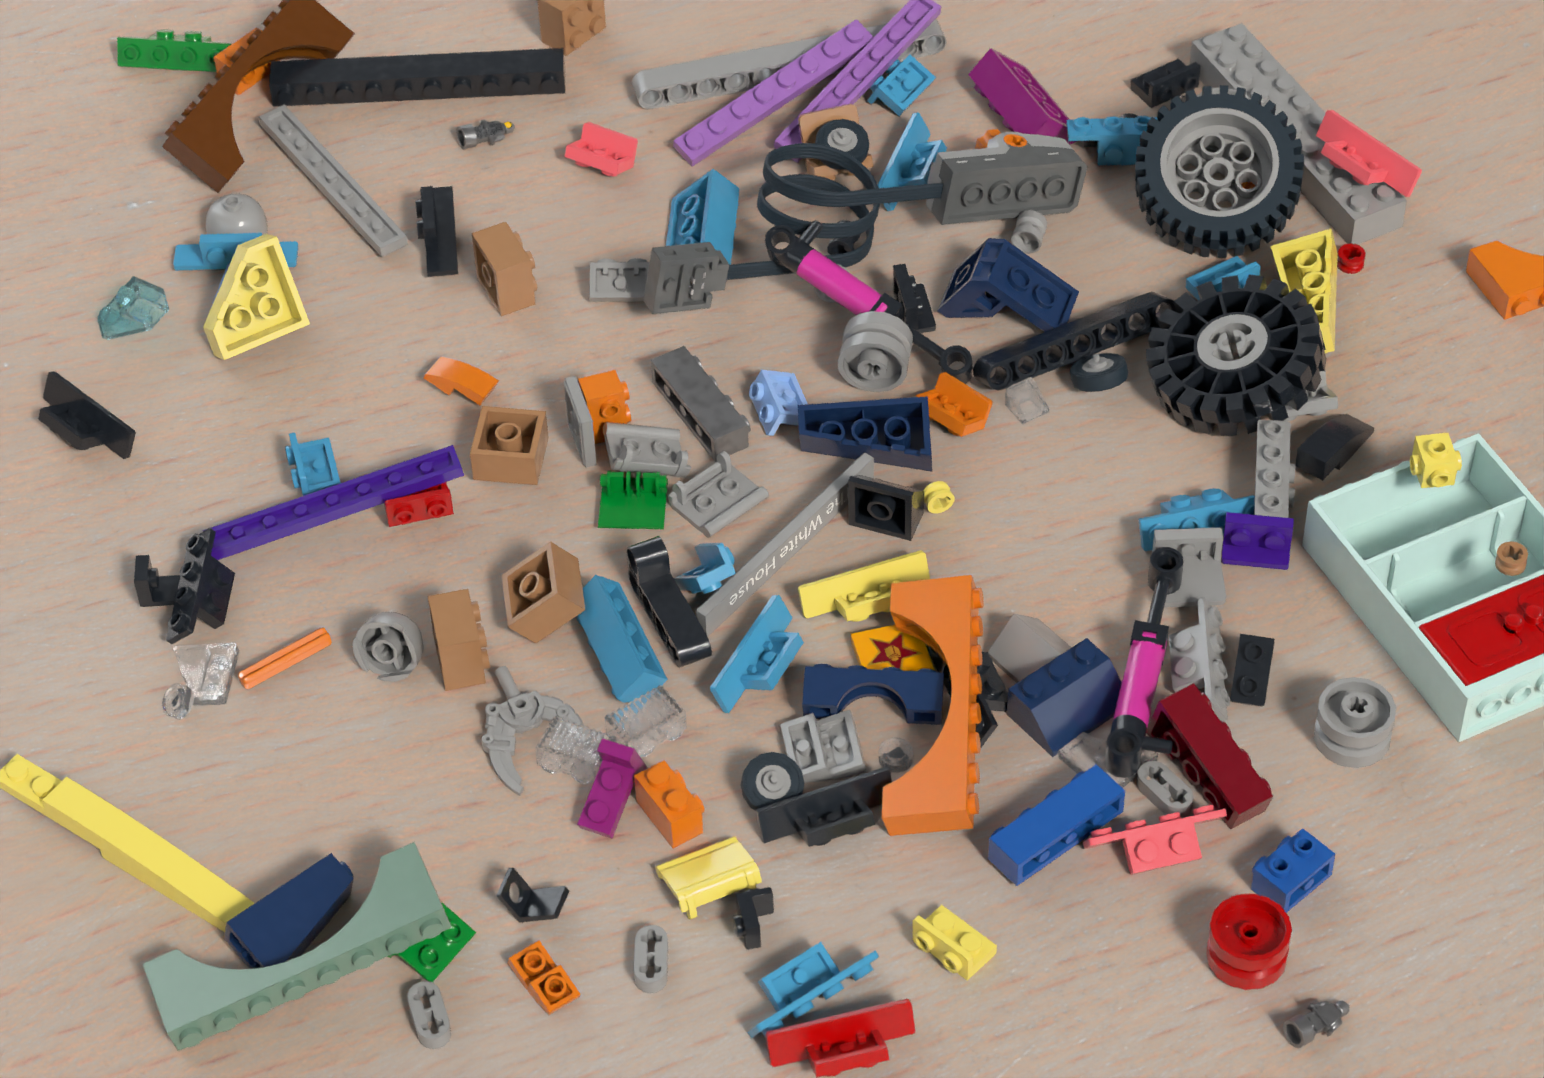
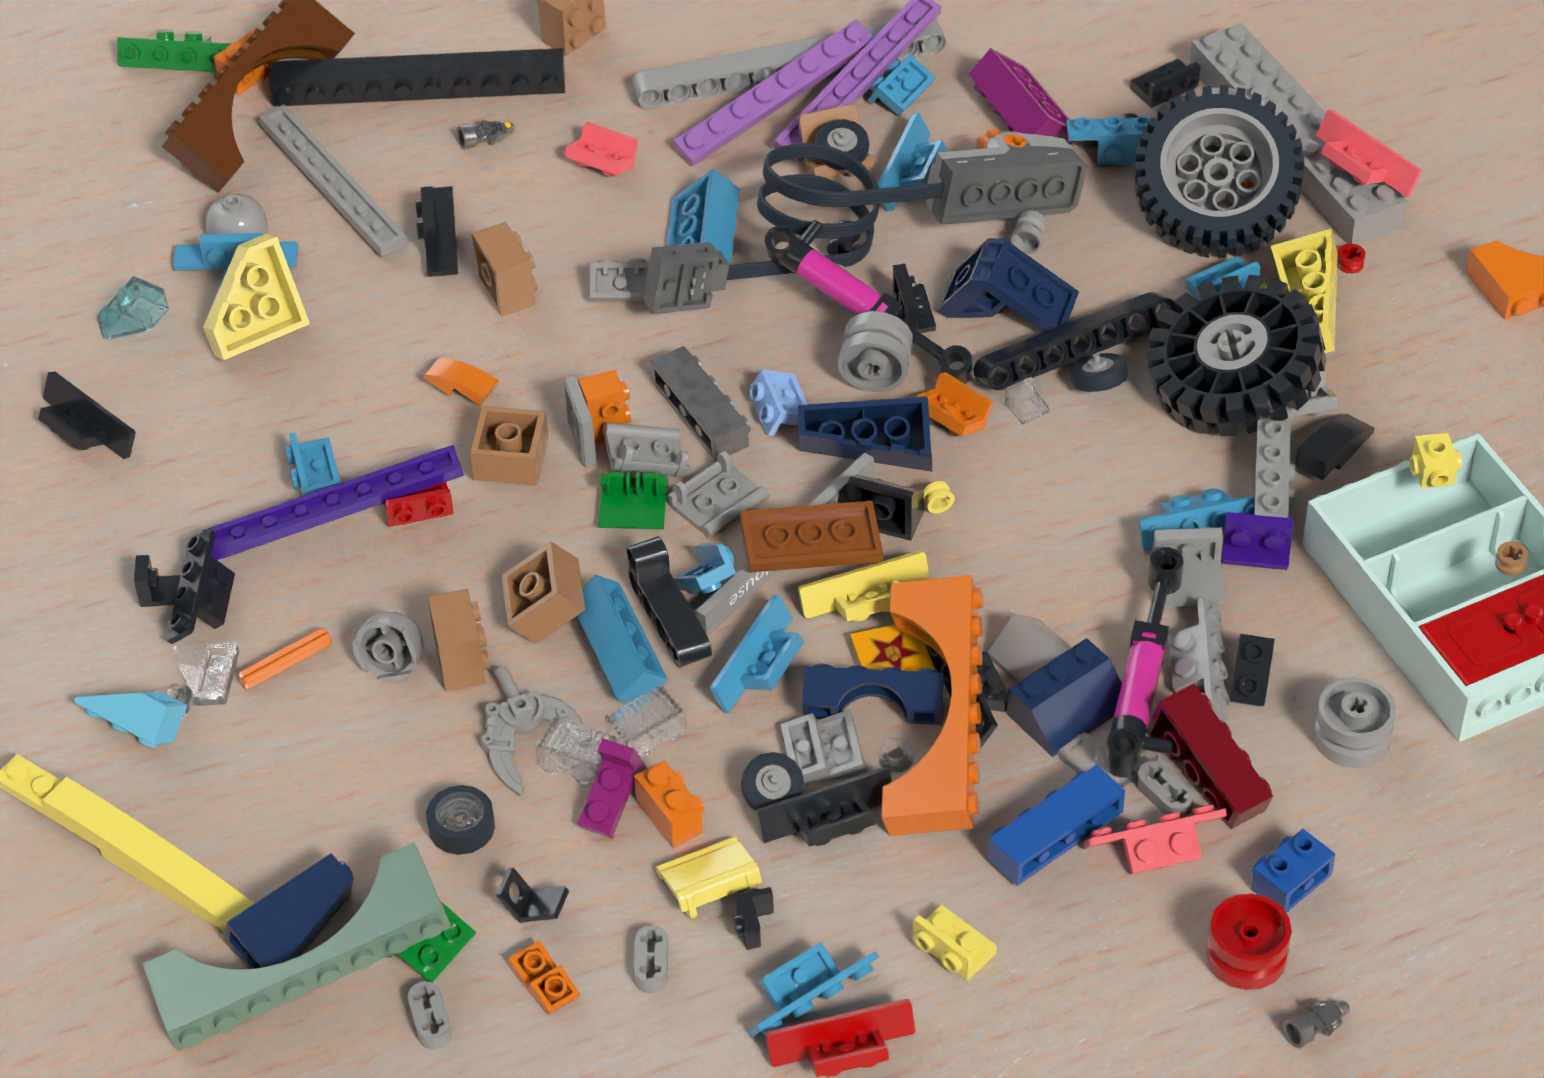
none -> medium azure slope [74,691,187,747]
none -> black wheel [426,785,495,855]
none -> dark orange plate [740,501,883,573]

